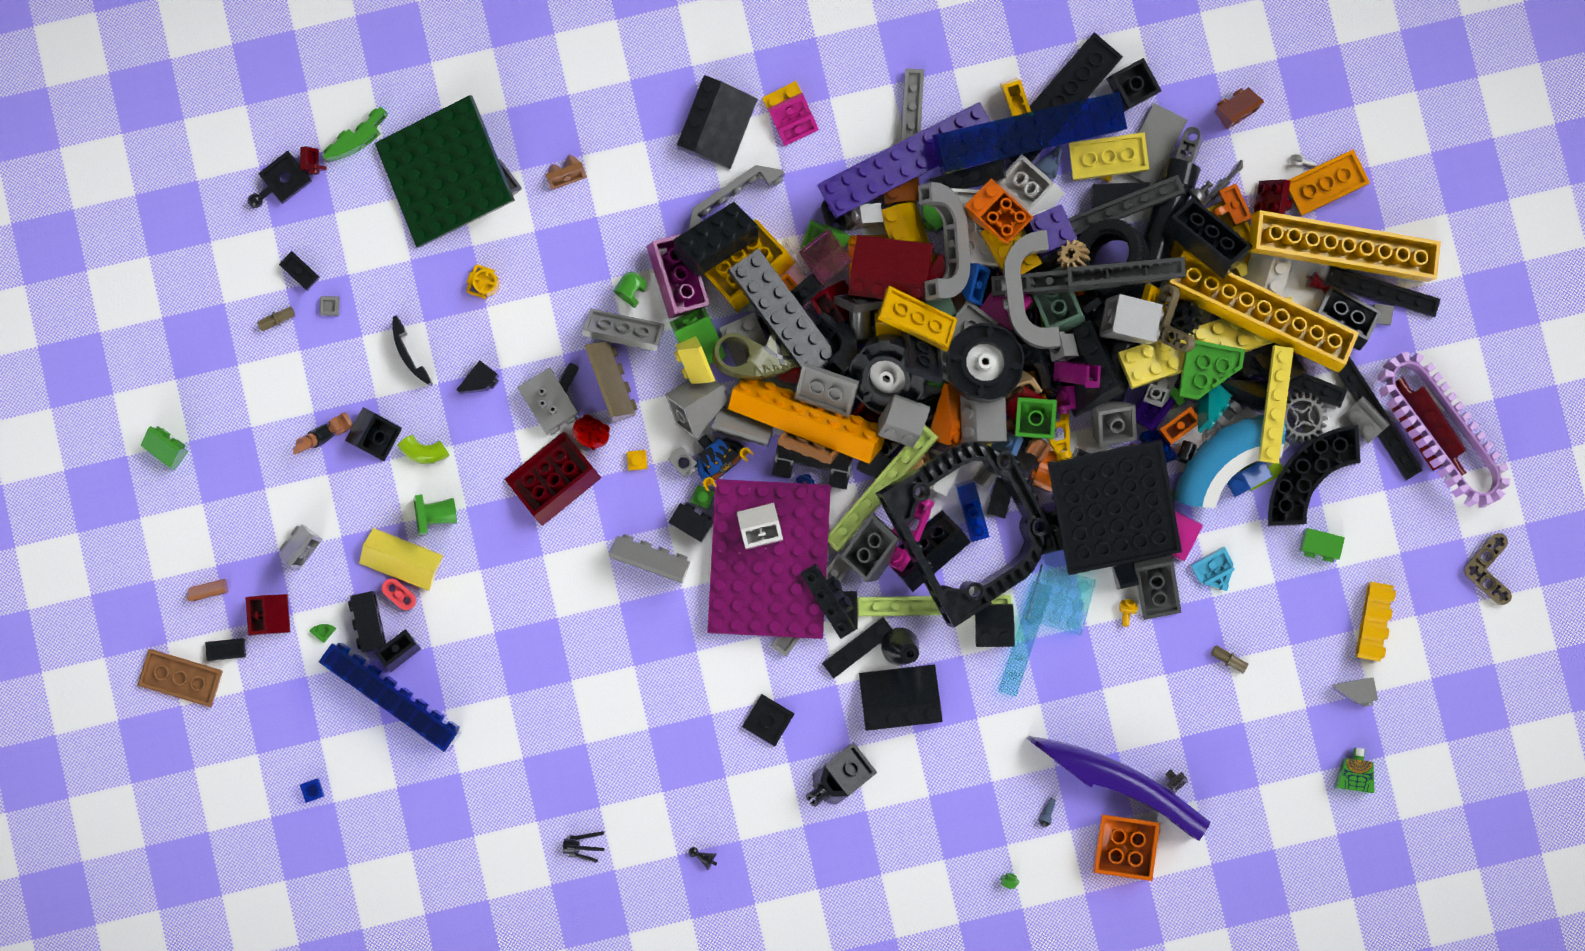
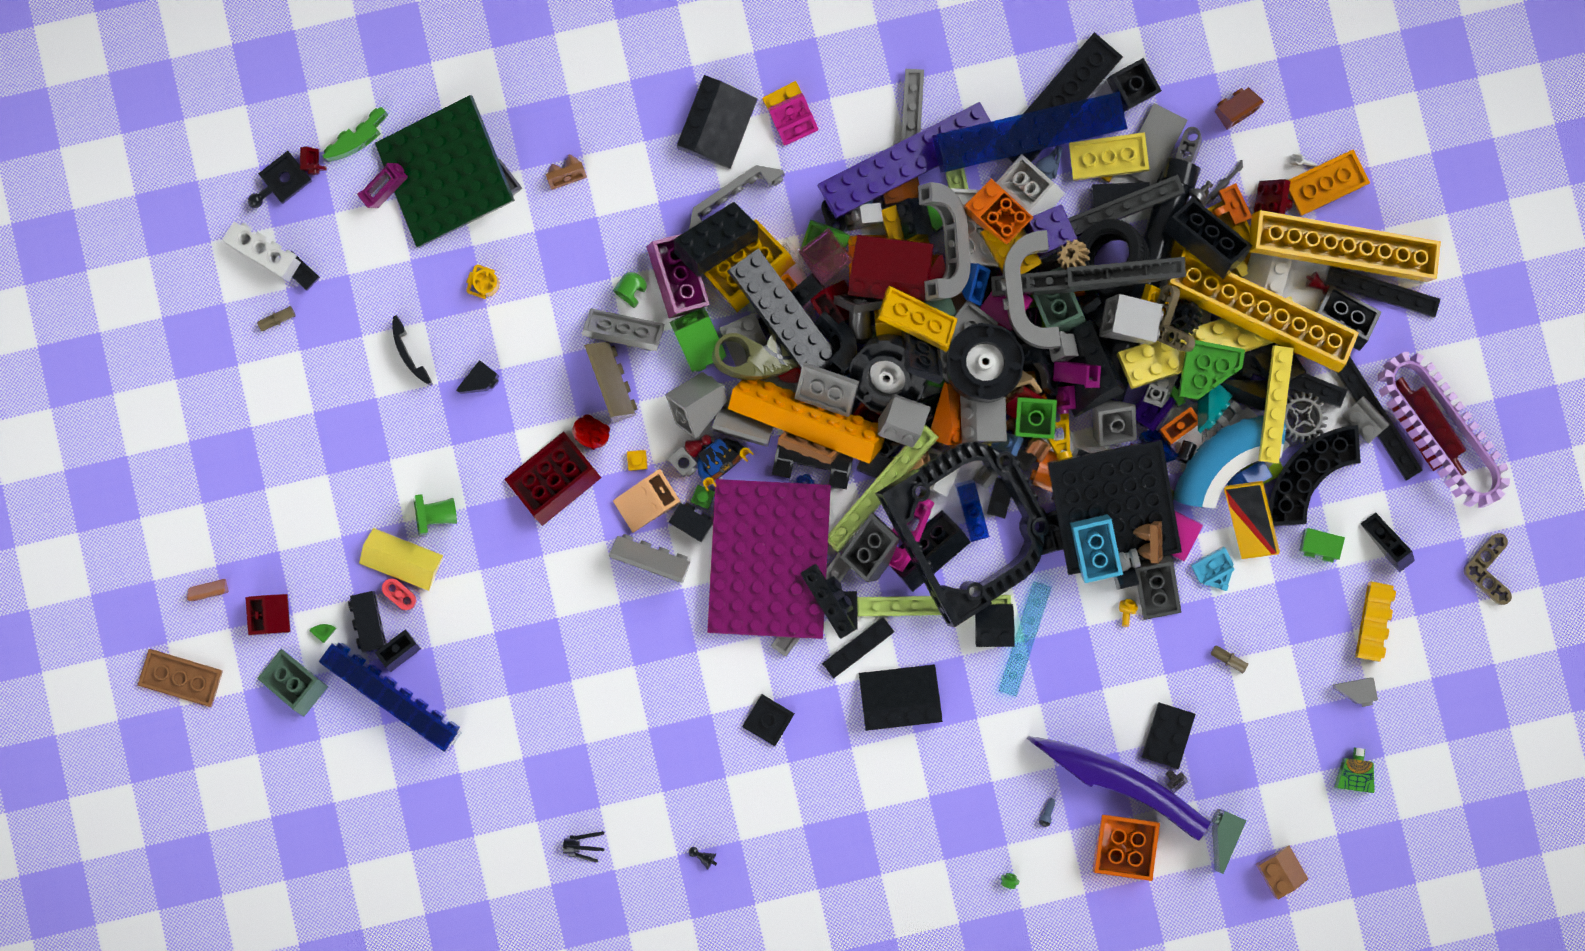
bright green slope [140,426,188,470] -> none
black tile [205,638,246,661] -> none
light grey slope [279,524,323,569] -> none
nougat piece [293,412,353,455] -> none
clear blue plate [300,778,325,803] -> none
light grey tile [319,296,340,316] -> none
black slope [345,407,402,461] -> none
lime cylinder [397,435,450,464] -> none
light grey piece [517,363,579,435] -> none
light yellow slope [674,336,715,384] -> none
white slope [737,503,783,550] -> none
black plate [806,742,877,807] -> none
black cone [881,627,919,666] -> none
black plate [929,159,1007,189] -> none
yellow arch [999,78,1032,122] -> none
clear light blue plate [1026,564,1097,635] -> none
light grey tile [1373,303,1394,326] -> none
none -> white brick [222,221,301,282]
none -> sand green slope [257,649,328,717]
none -> magenta window [357,163,408,208]
none -> light nougat slope [613,469,682,533]
none -> dark red piece [685,434,712,457]
none -> black brick [896,198,934,241]
none -> medium azure brick [1070,514,1123,583]
none -> light grey wheel [1119,548,1141,572]
none -> medium nougat tile [1133,521,1163,563]
none -> black plate [1141,702,1196,769]
none -> sand green slope [1211,809,1247,874]
none -> tile [1224,481,1280,559]
none -> medium nougat slope [1256,845,1308,900]
none -> black slope [1361,512,1415,572]

